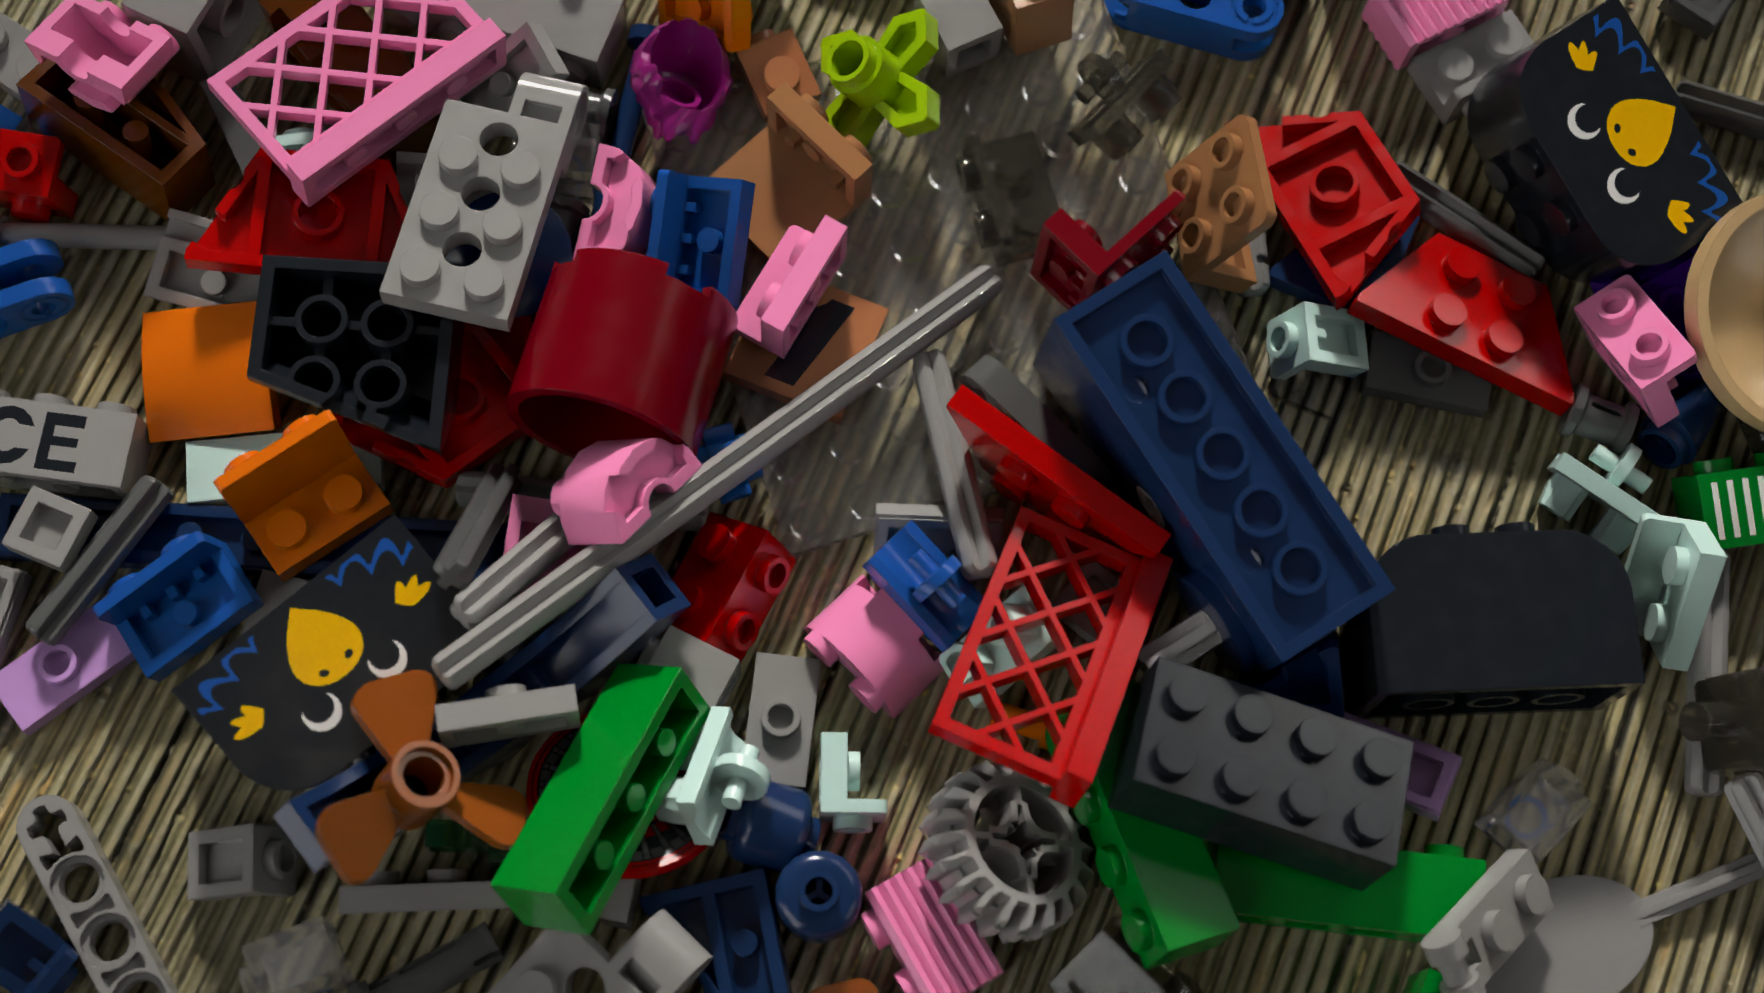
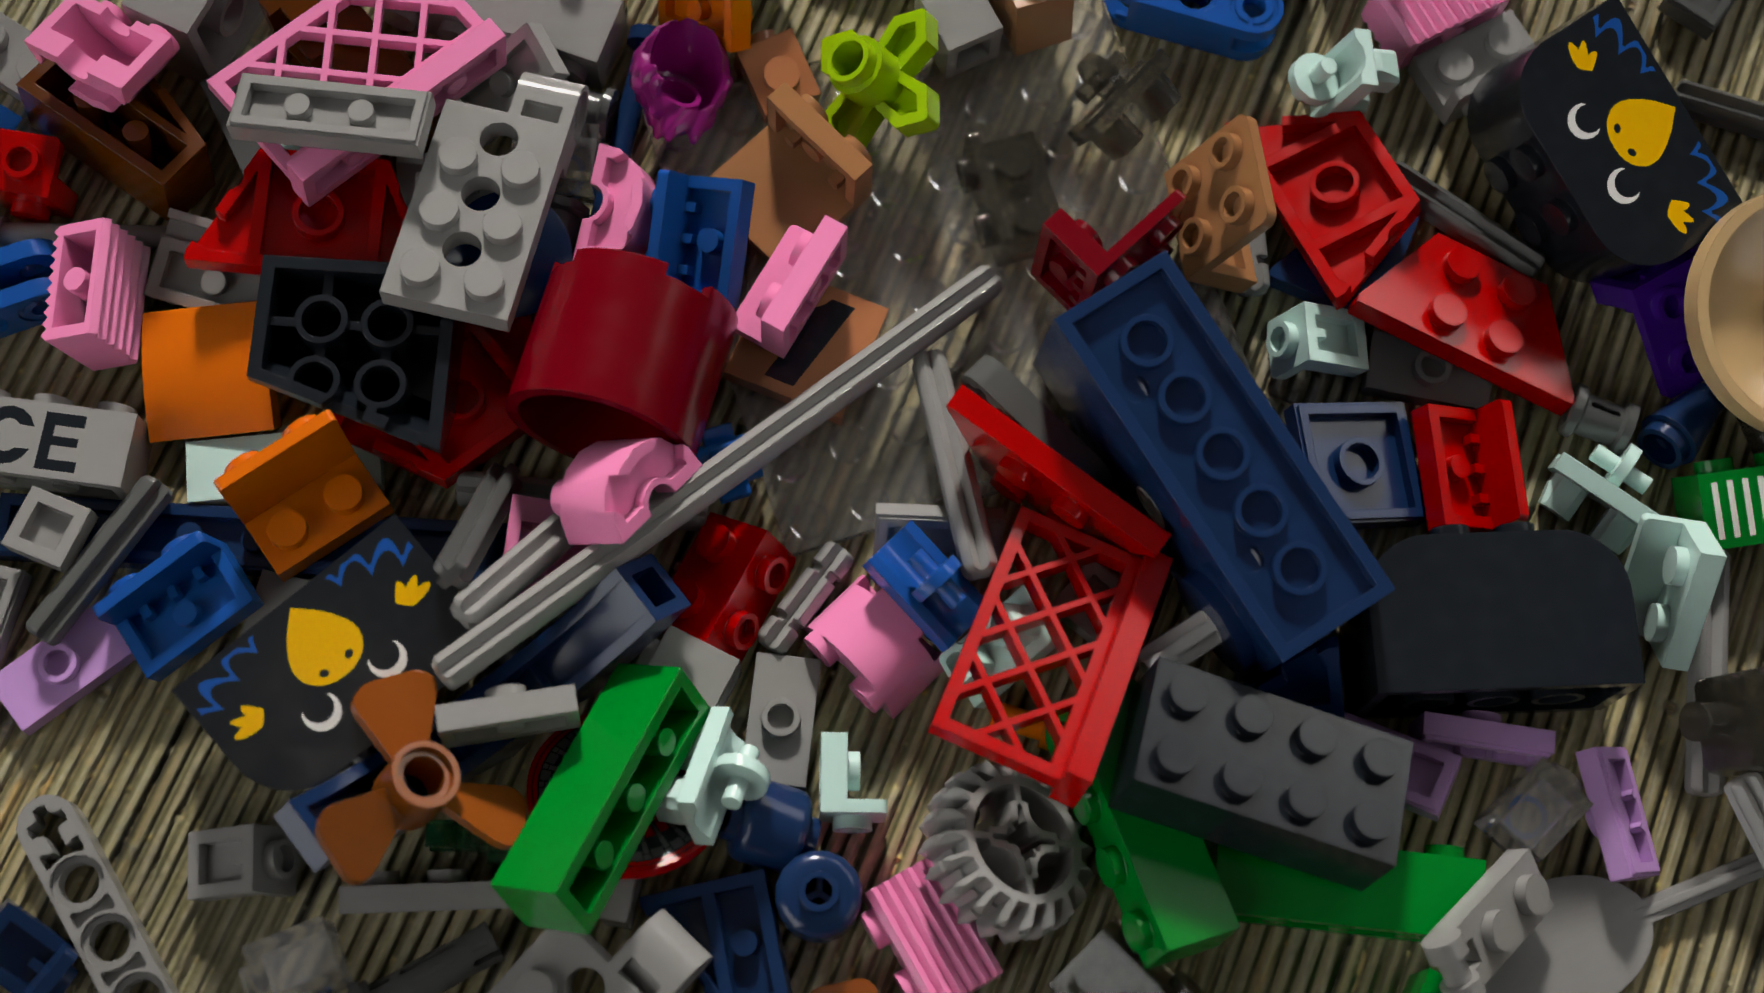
bright pink bracket [1573,274,1698,428] -> none
none -> bright pink brick [40,217,151,371]
none -> light grey tile [226,73,436,159]
none -> light grey axle [757,541,854,655]
none -> dark blue plate [1283,402,1427,529]
none -> light aqua hips [1288,28,1400,117]
none -> lavender plate [1408,710,1556,768]
none -> red bracket [1411,399,1529,533]
none -> lavender plate [1575,747,1661,882]

